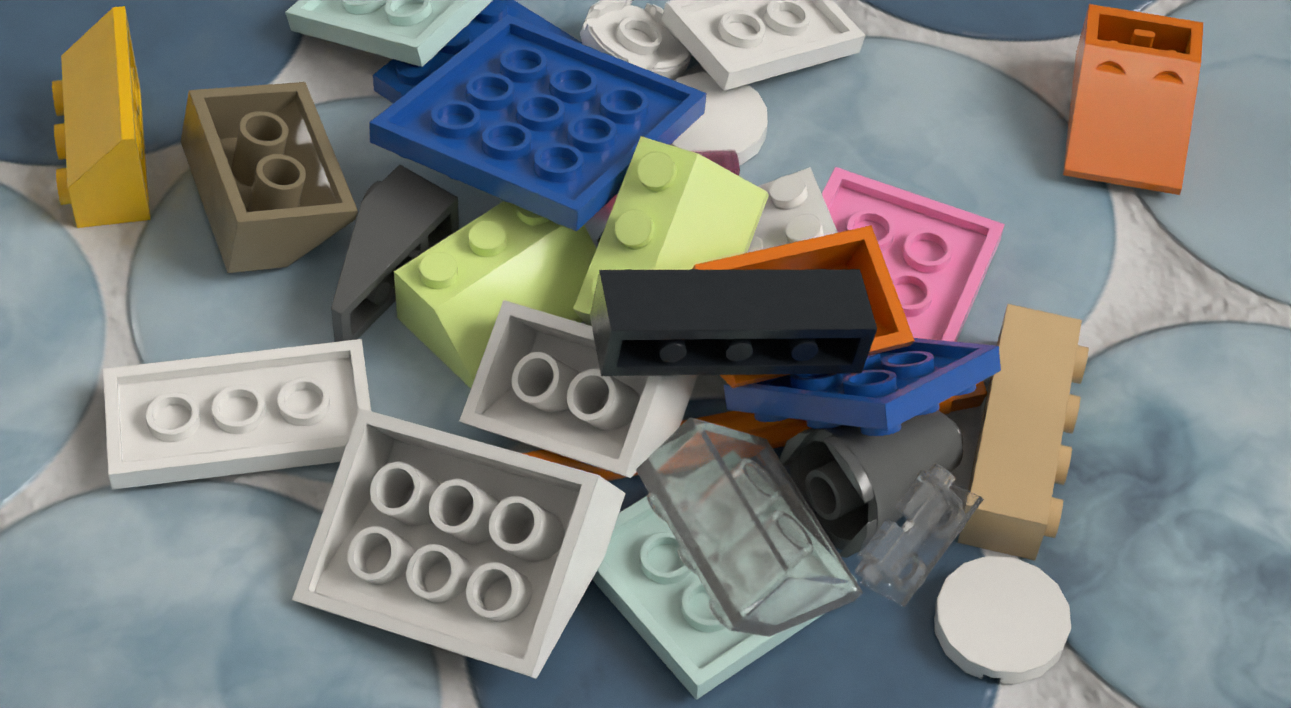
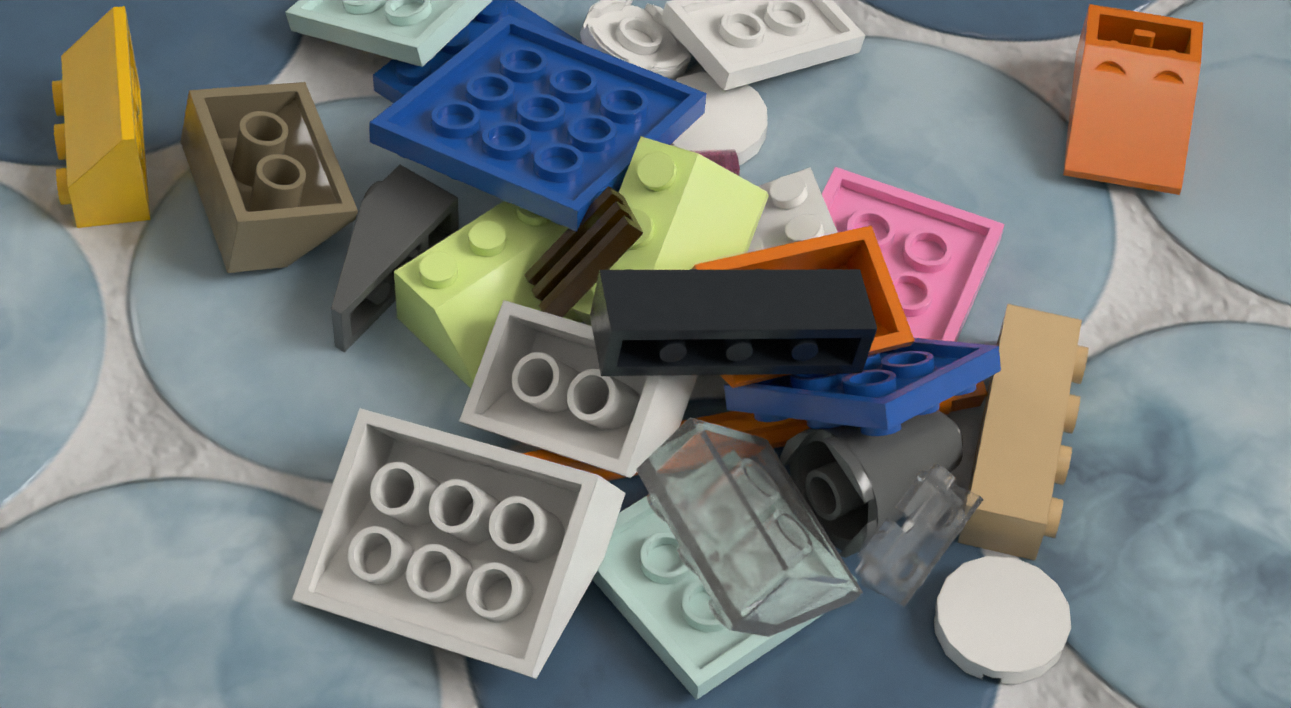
white plate [103,339,371,490] -> none
none -> dark brown tile [524,186,643,317]

